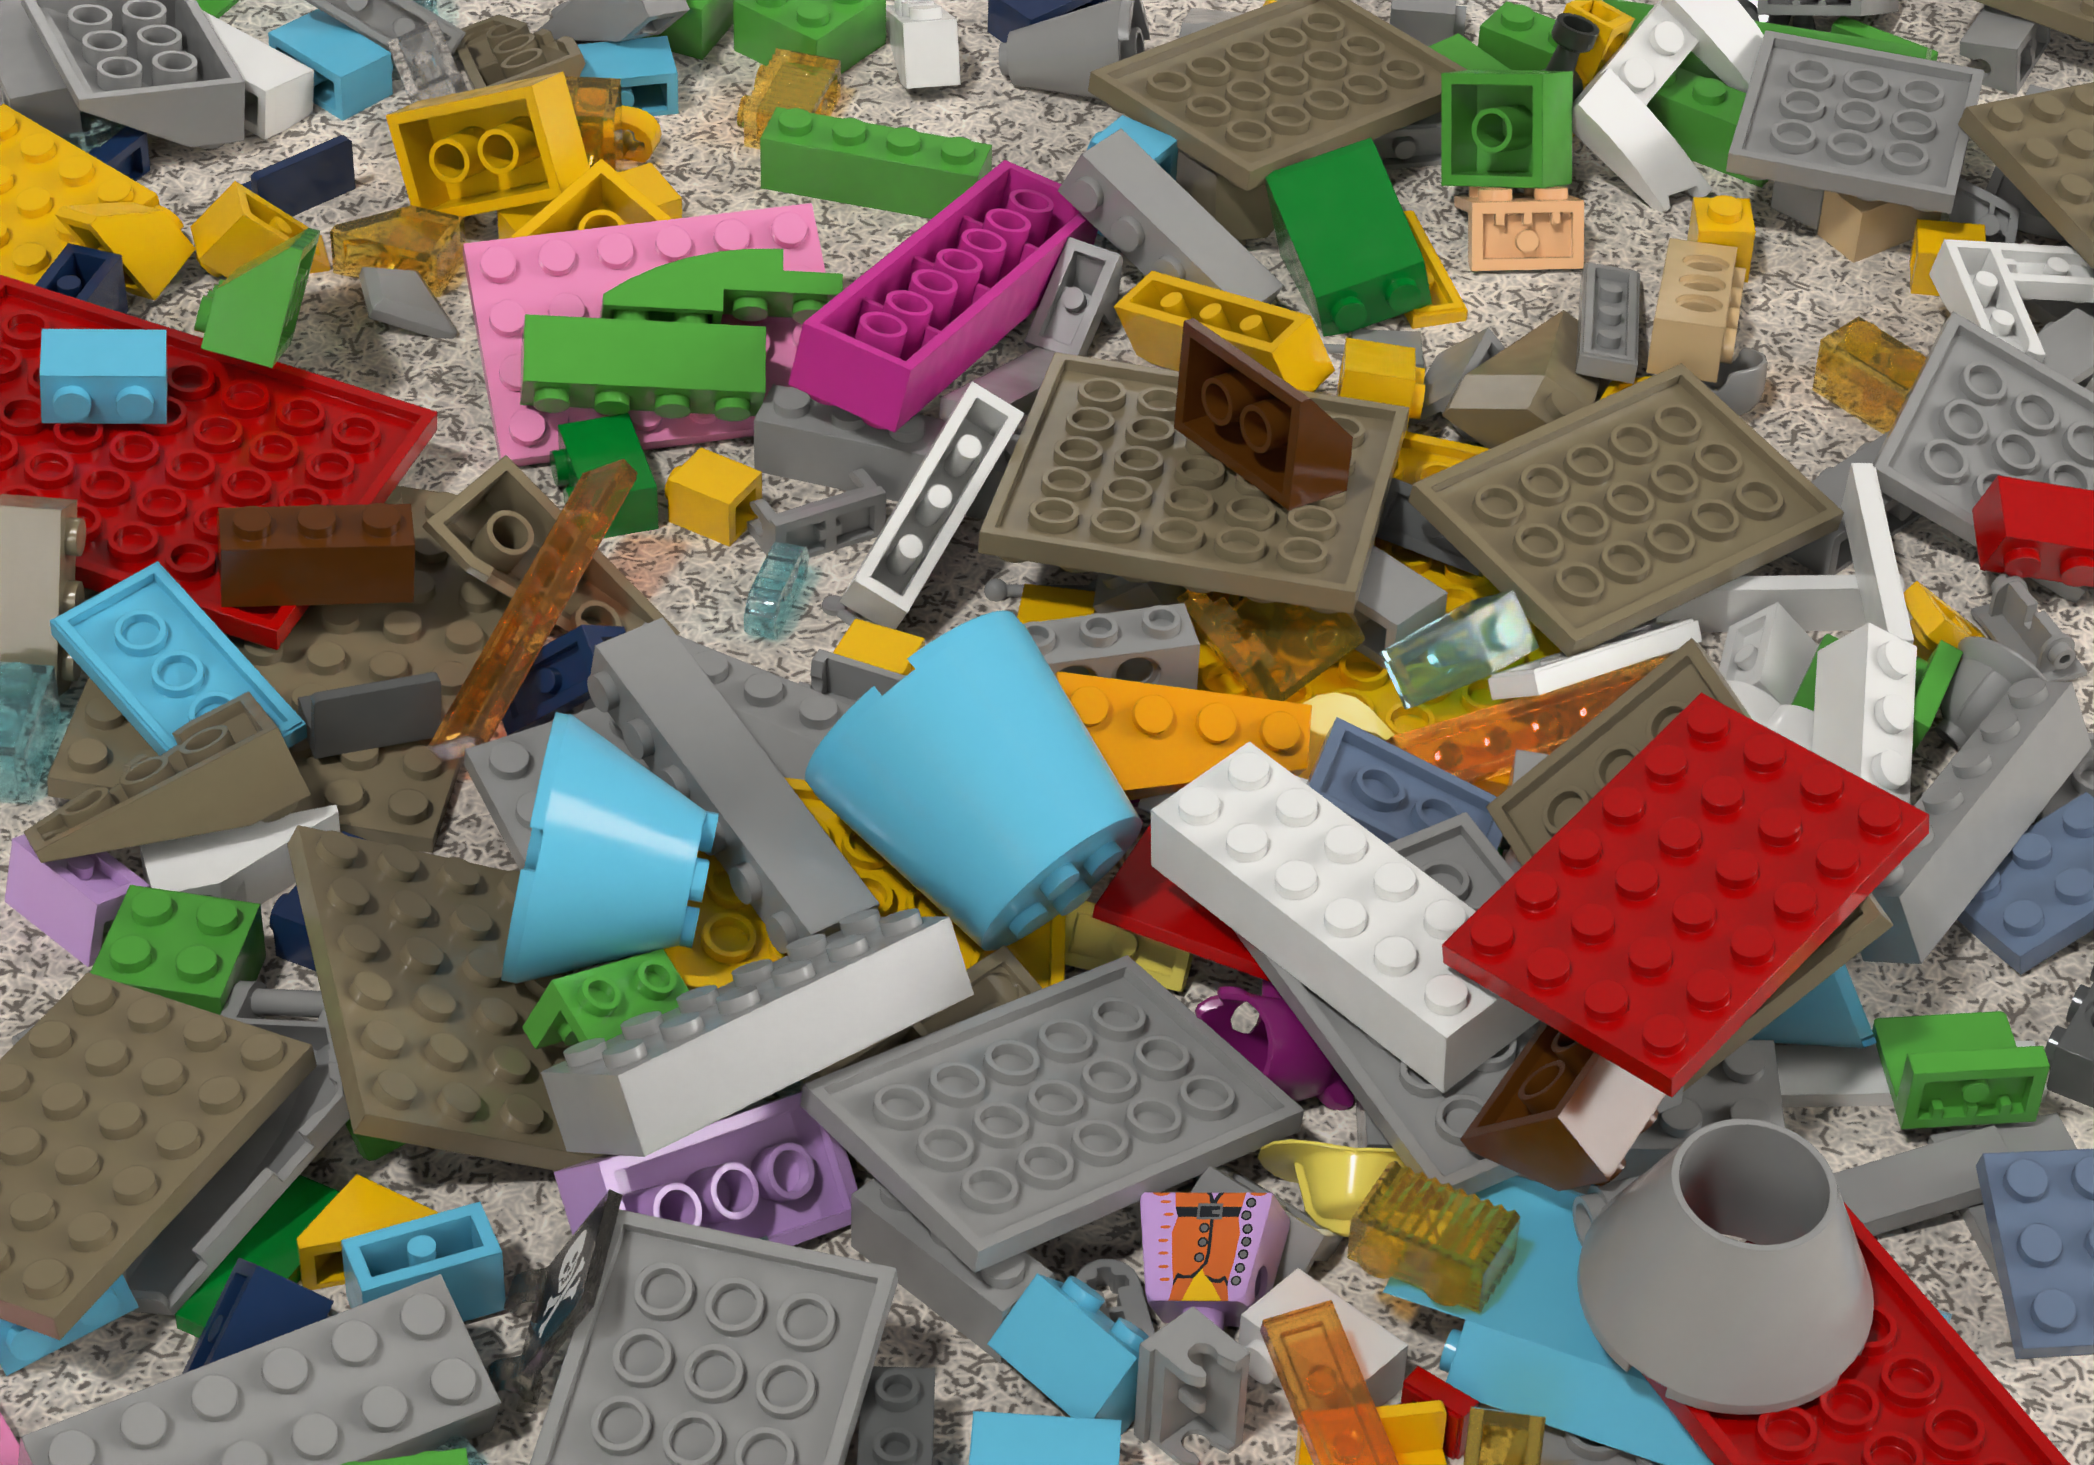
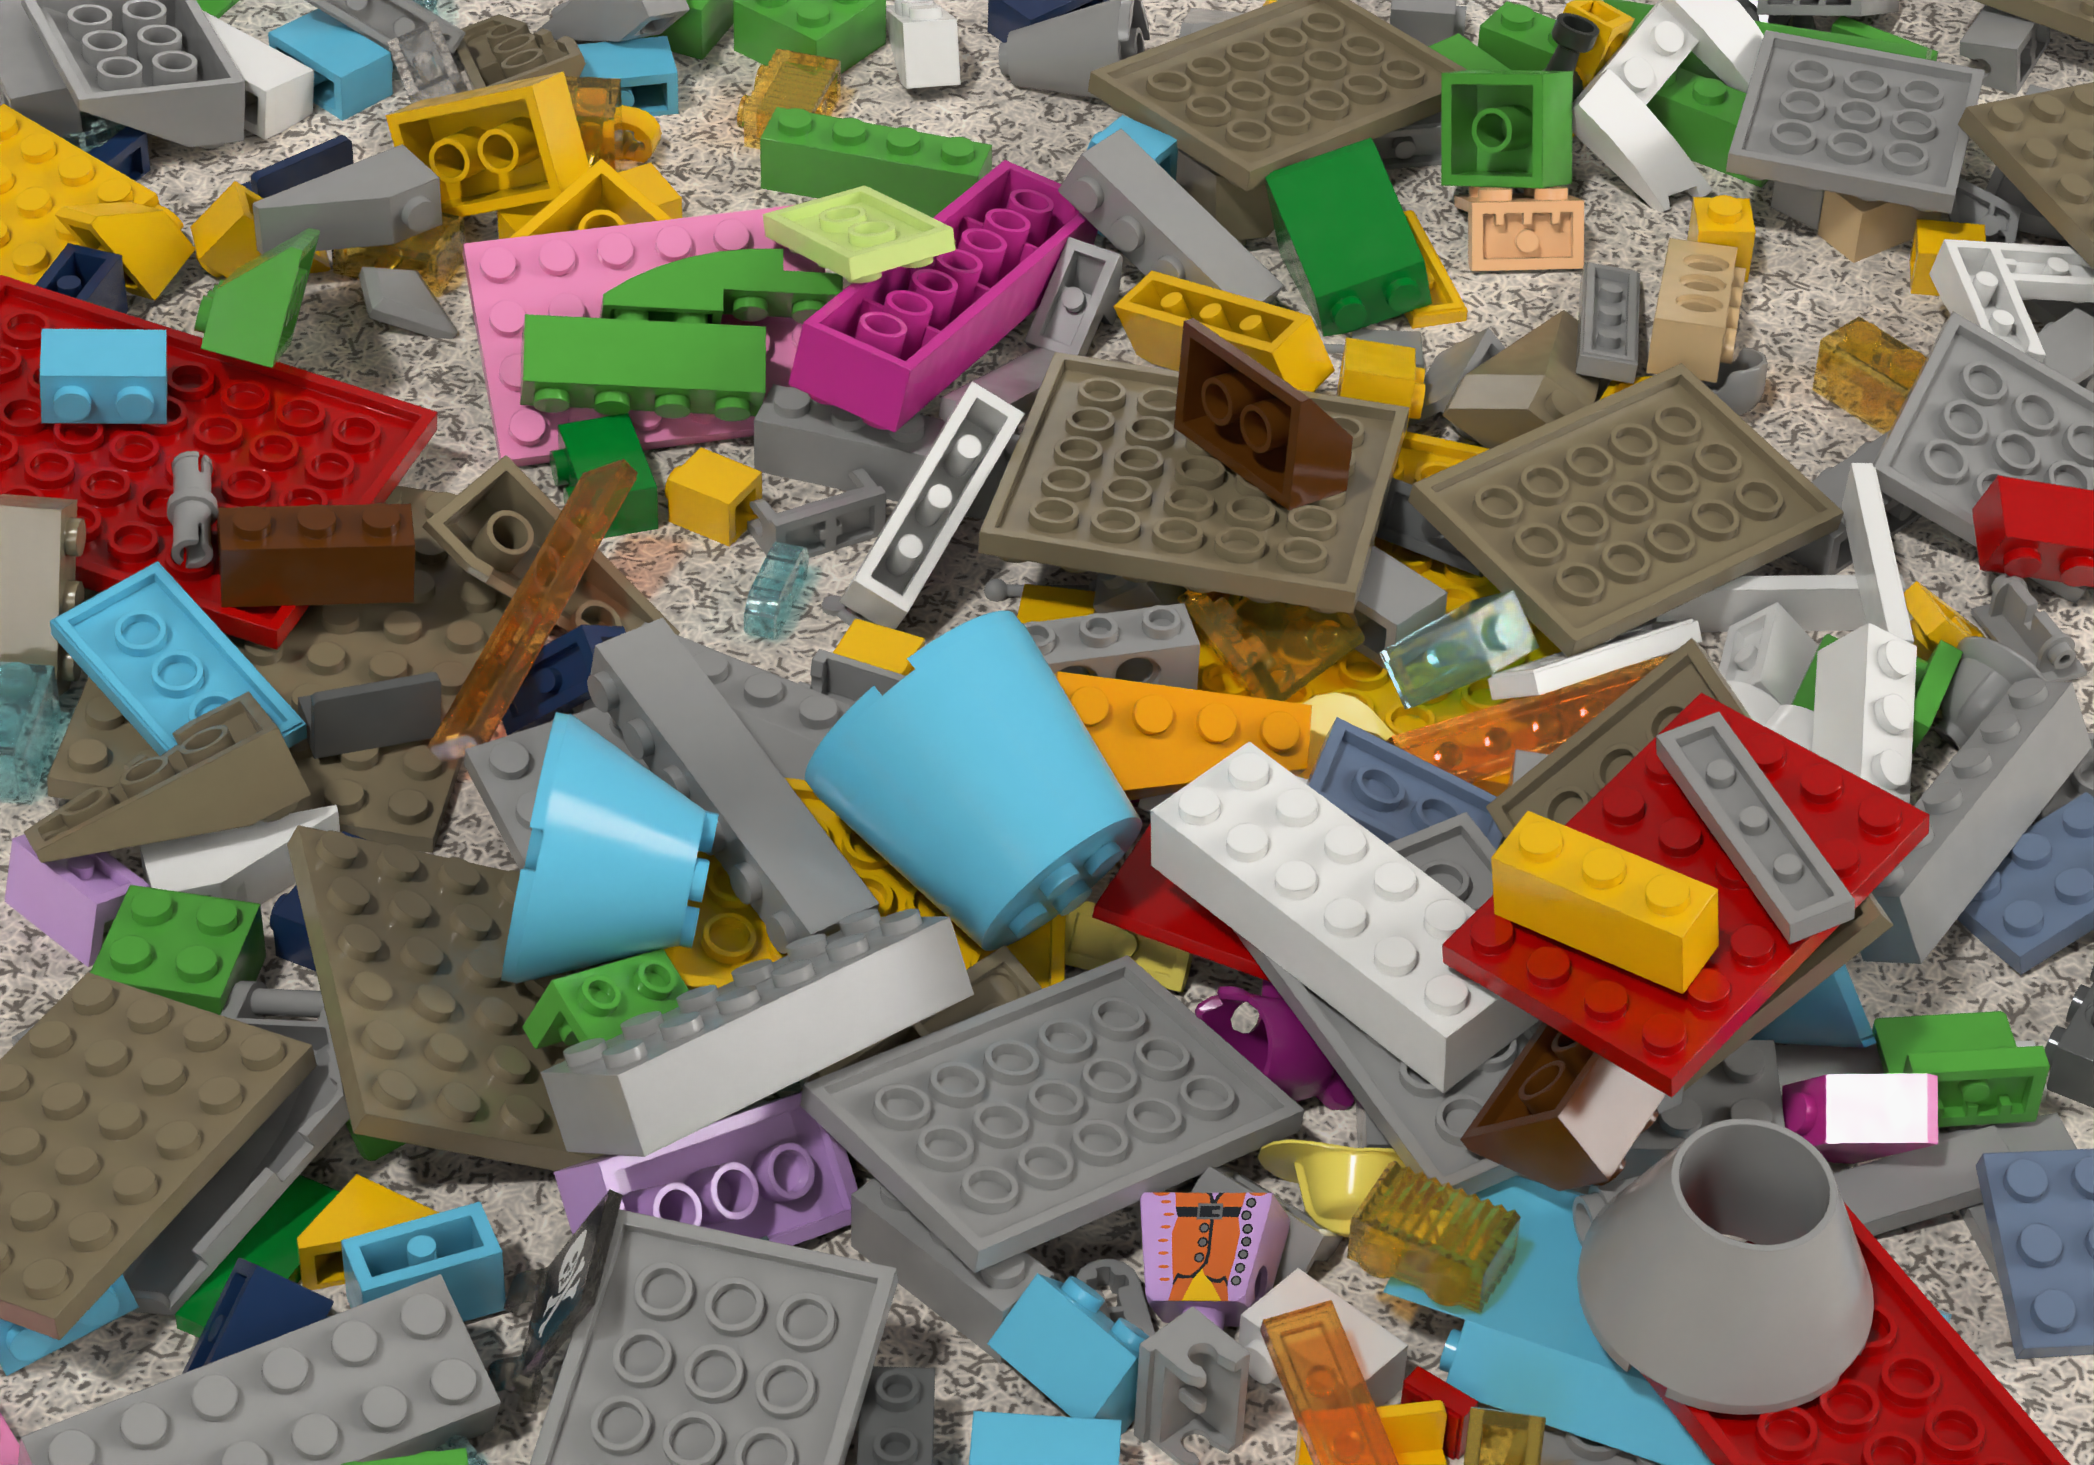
none -> light grey pin [167,451,218,568]
none -> light grey slope [253,144,442,254]
none -> yellowish green plate [763,185,955,283]
none -> yellow brick [1491,811,1719,994]
none -> light grey plate [1656,712,1855,944]
none -> slope [1782,1073,1938,1164]

